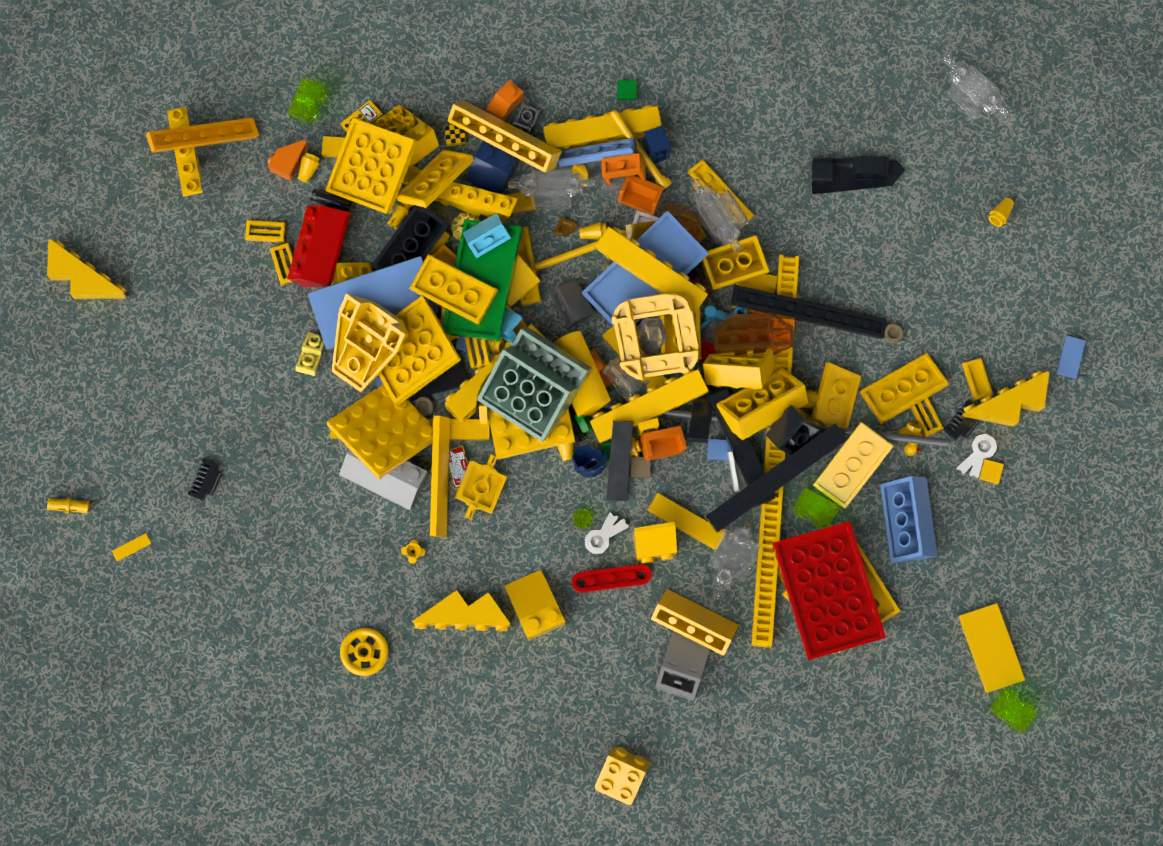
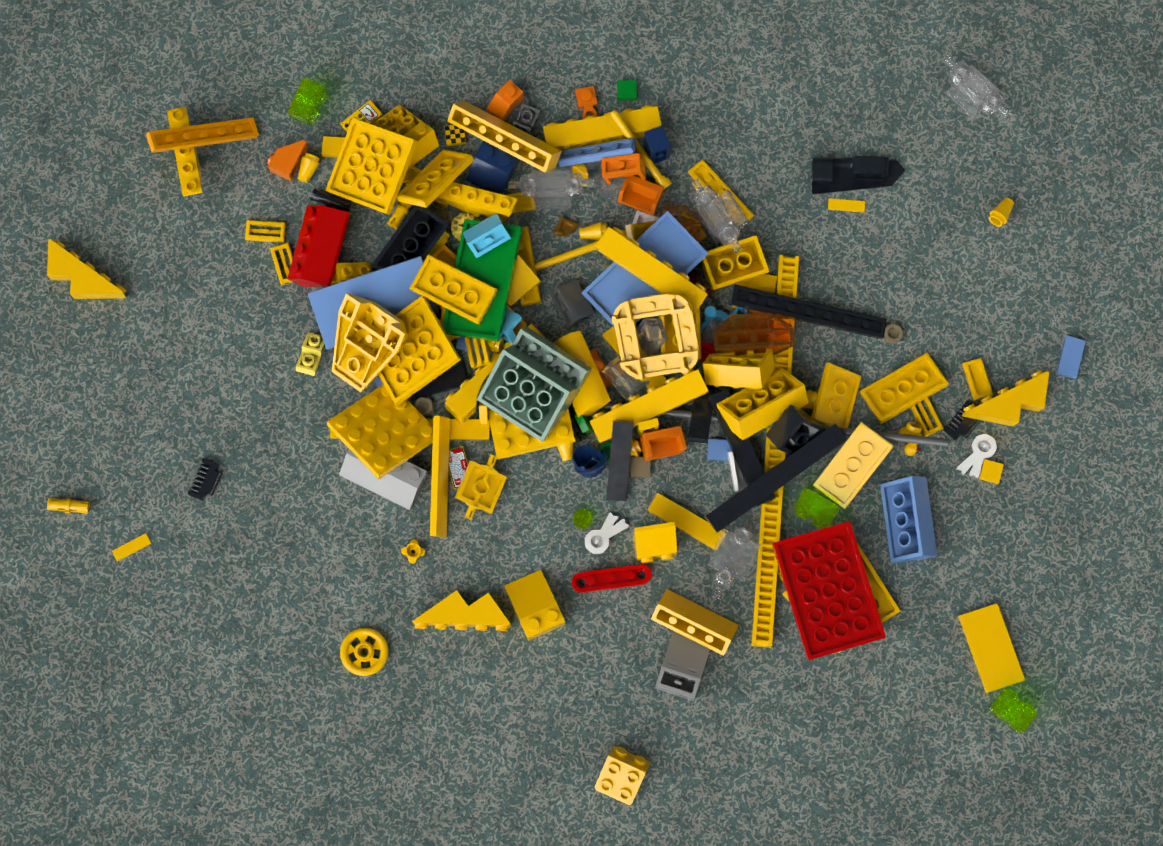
none -> orange plate [575,86,598,119]
none -> yellow window [828,198,865,213]

